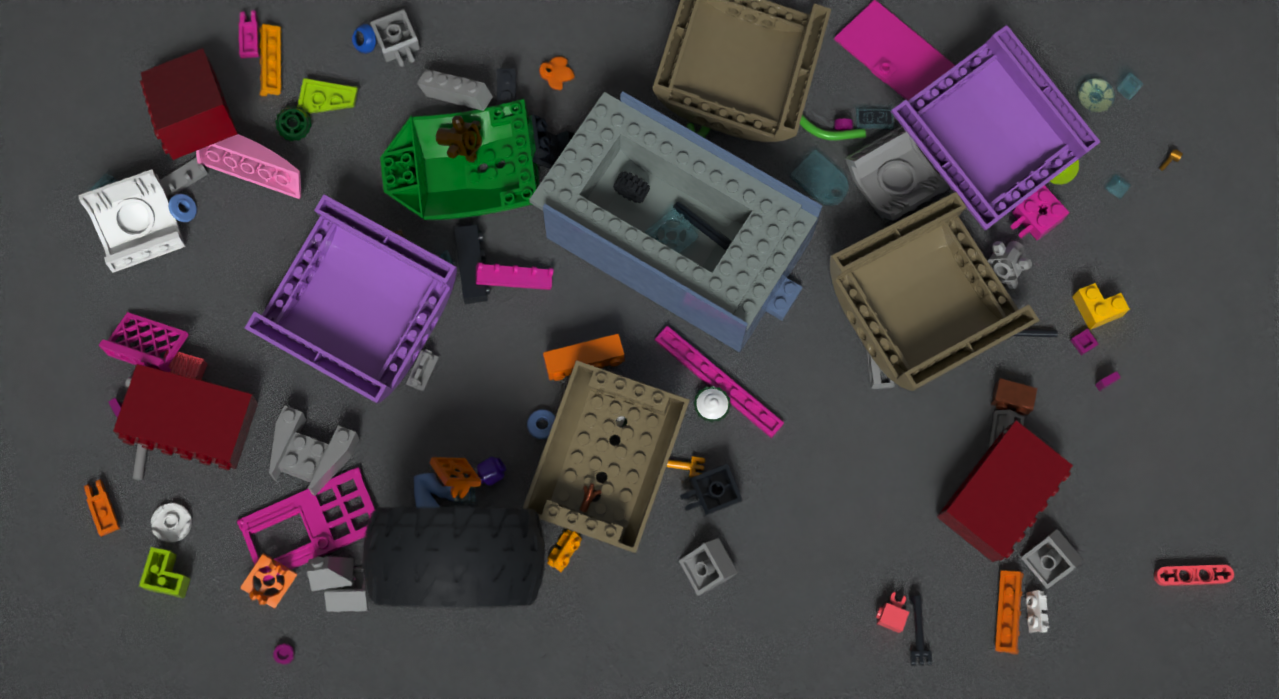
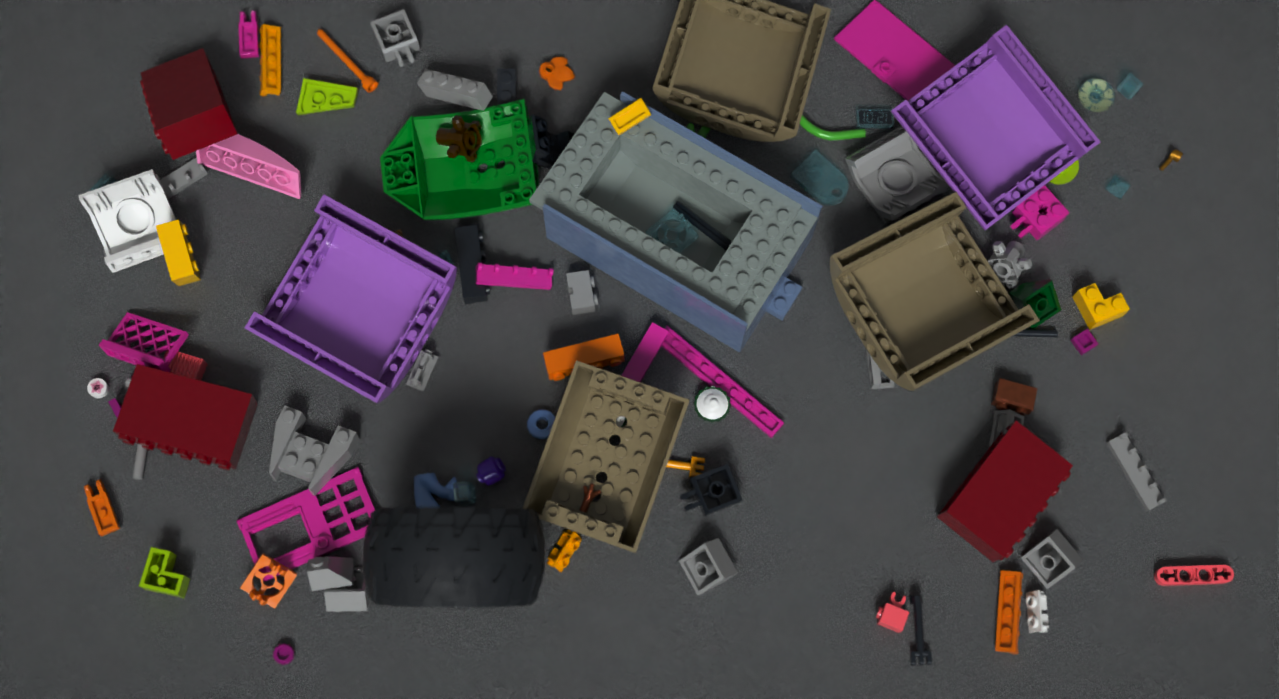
white tile [151,503,192,543] -> none
medium blue piece [168,194,197,222] -> none
dark green piece [275,106,312,141] -> none
blue piece [352,24,376,54] -> none
orange piece [429,457,482,498] -> none
black tyre [613,171,650,203] -> none
magenta tile [834,118,853,131] -> none
magenta tile [1095,371,1121,391] -> none
none -> white tile [87,378,109,399]
none -> yellow wedge [156,219,201,286]
none -> orange piece [317,29,378,93]
none -> light grey brick [566,270,598,315]
none -> yellow tile [608,98,652,136]
none -> dark pink tile [621,322,669,382]
none -> dark green slope [1008,279,1061,329]
none -> light grey hinge [1107,432,1167,512]

